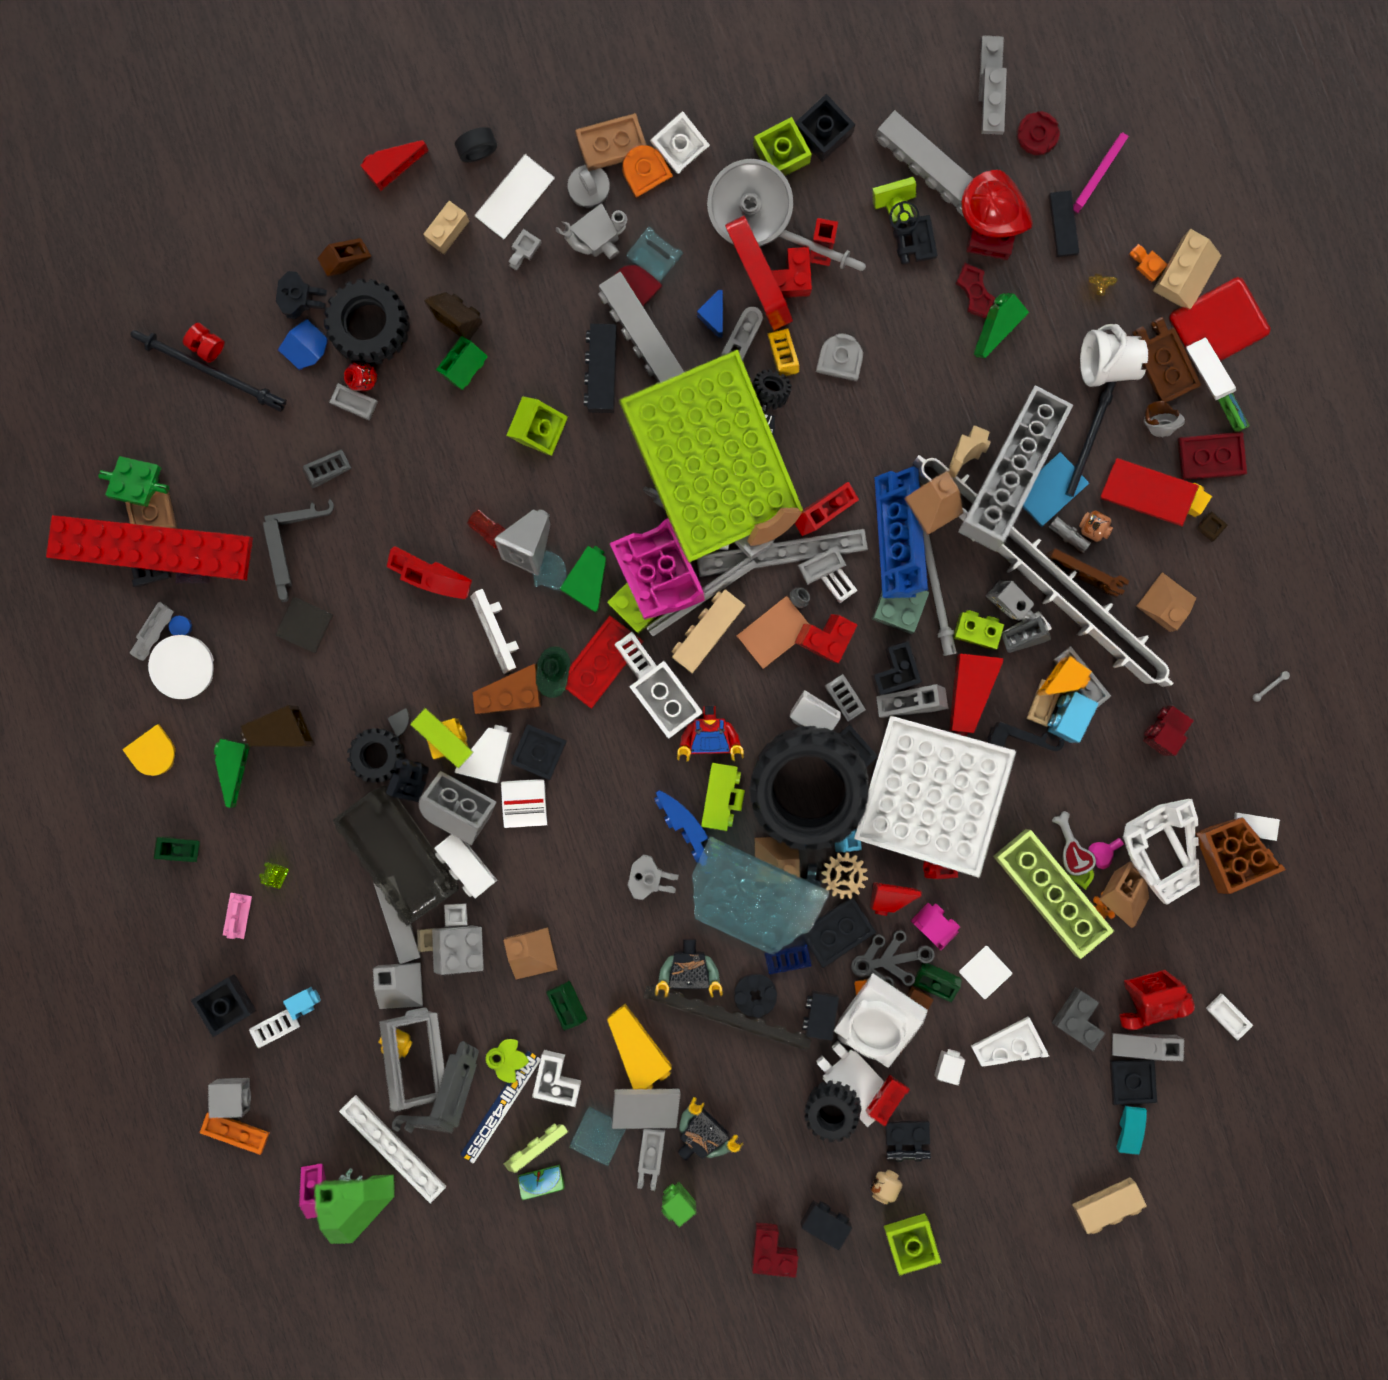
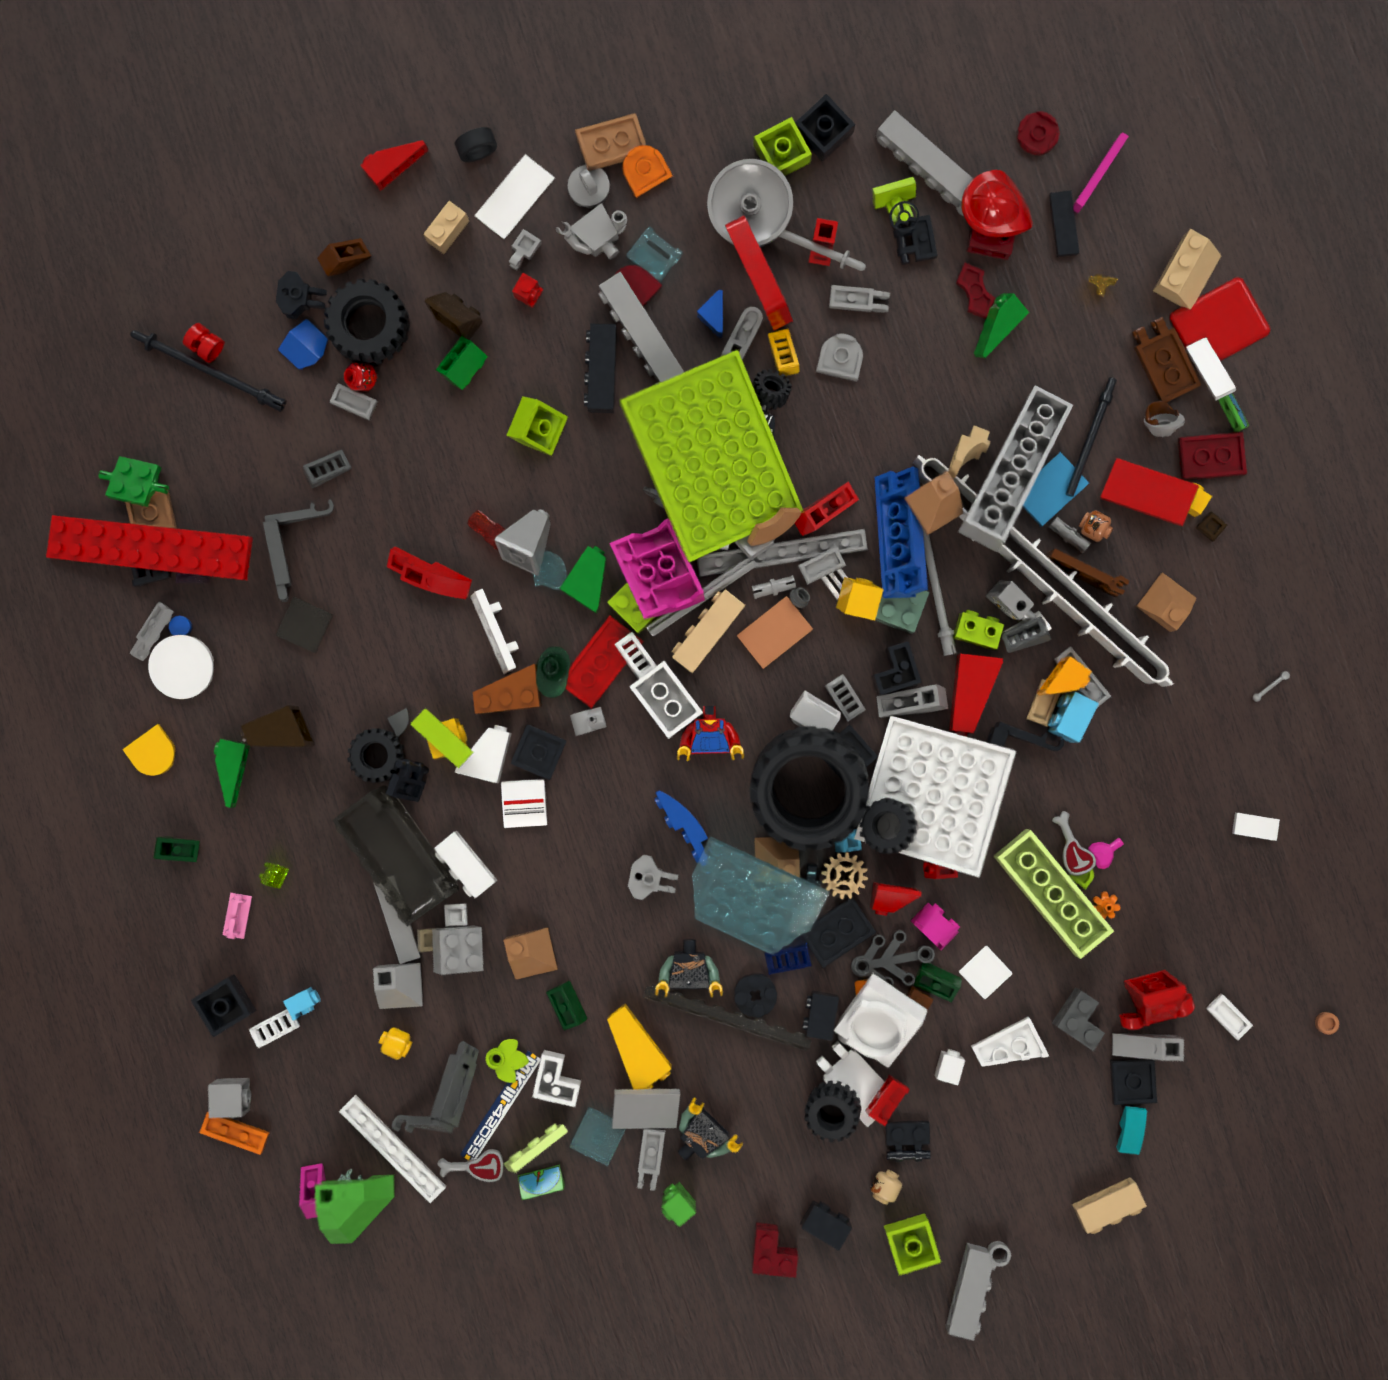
light grey piece [379,1007,445,1112] -> none
light grey brick [419,771,497,845] -> none
white slope [650,111,710,174] -> none
lime piece [701,763,745,831] -> none
red brick [771,247,812,298] -> none
red brick [795,614,857,663] -> none
light grey bracket [979,36,1007,135] -> none
white piece [1080,324,1148,387] -> none
medium nougat slope [1099,861,1149,928] -> none
white windscreen [1123,799,1200,904] -> none
orange plate [1129,244,1168,282] -> none
dark red brick [1143,706,1194,756] -> none
dark orange wedge [1195,817,1286,894] -> none
none -> light grey piece [438,1149,504,1182]
none -> red brick [512,273,543,308]
none -> light grey piece [570,707,607,736]
none -> light grey pin [751,575,796,599]
none -> light grey hinge [829,285,890,312]
none -> yellow head [836,577,884,620]
none -> black tyre [859,798,918,854]
none -> light grey hinge [945,1241,1011,1341]
none -> nougat tile [1315,1012,1339,1035]

